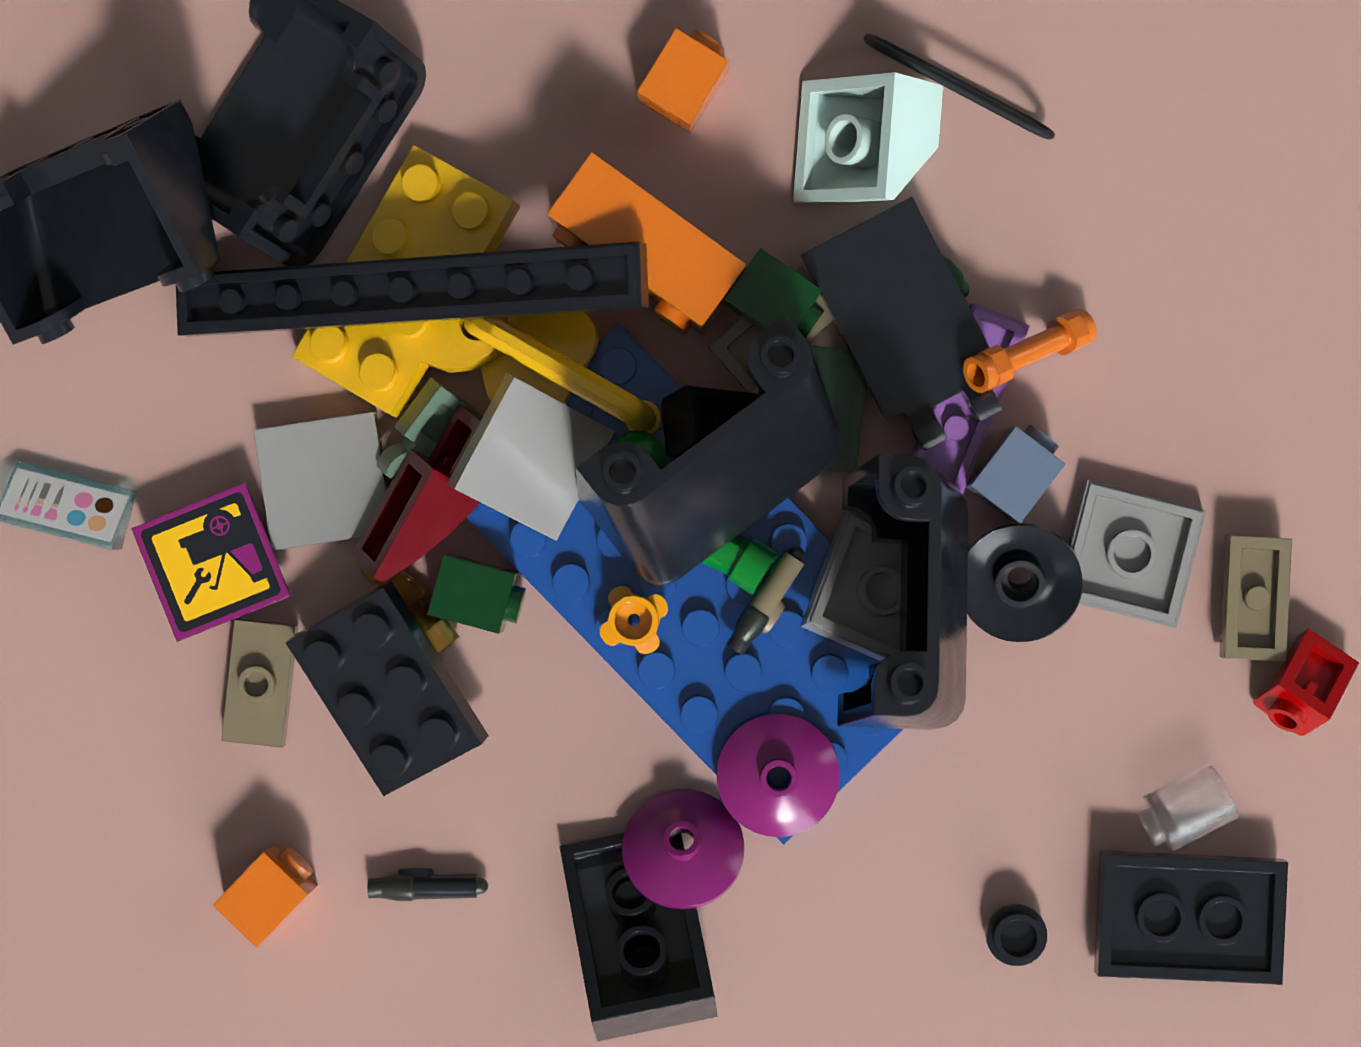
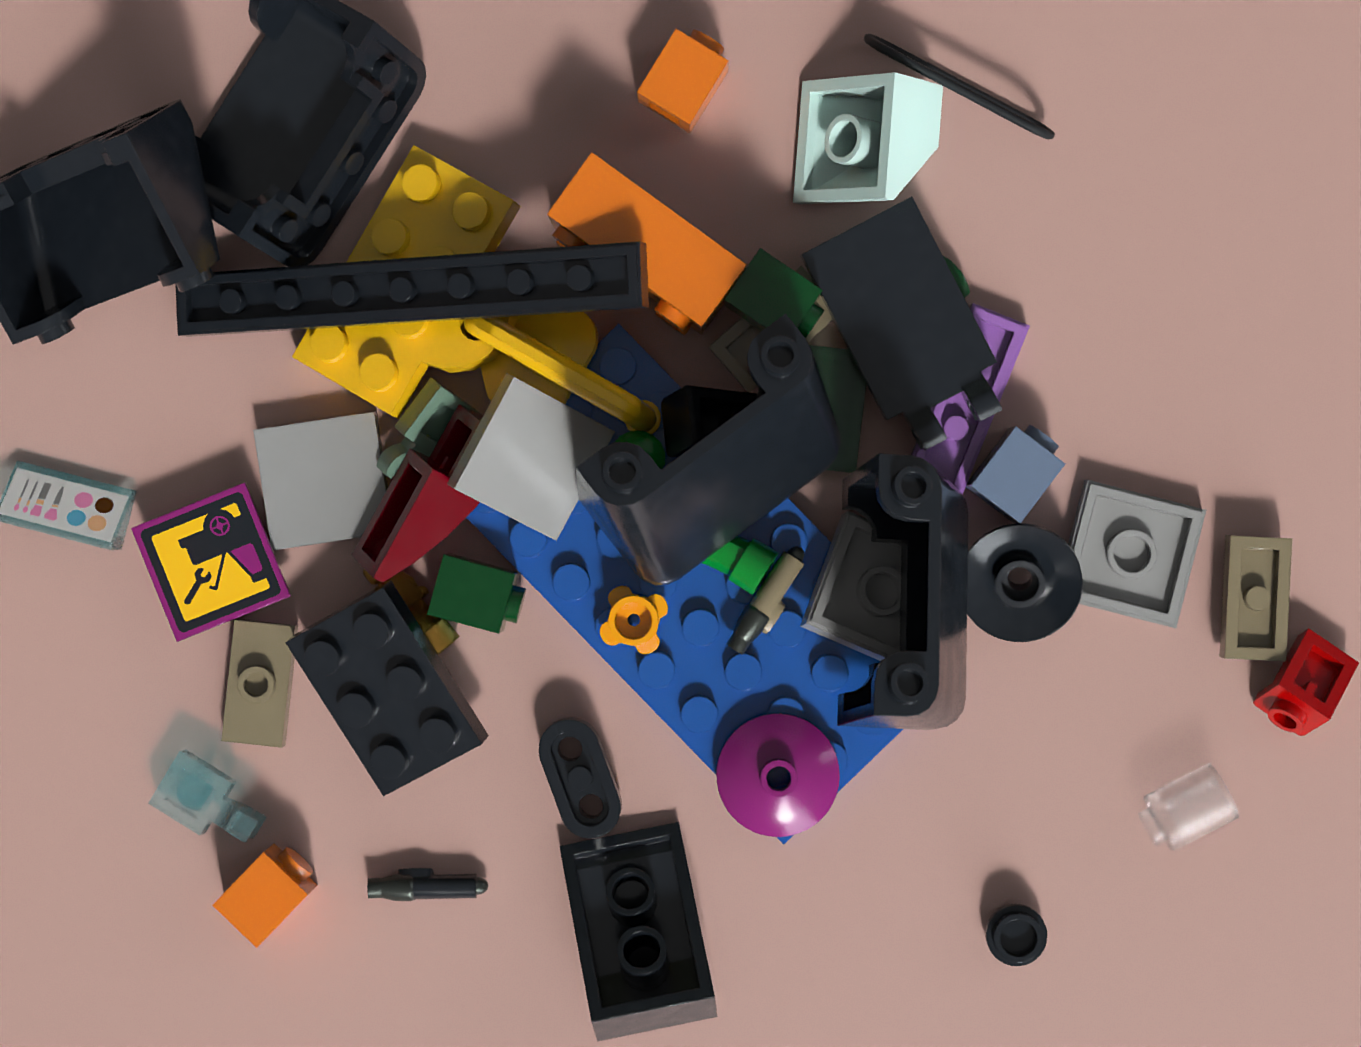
magenta dish [622,789,745,909] -> none
orange bar [963,309,1097,393] -> none
black plate [1094,850,1288,985] -> none
none -> clear light blue plate [148,749,266,842]
none -> black plate [539,717,622,839]

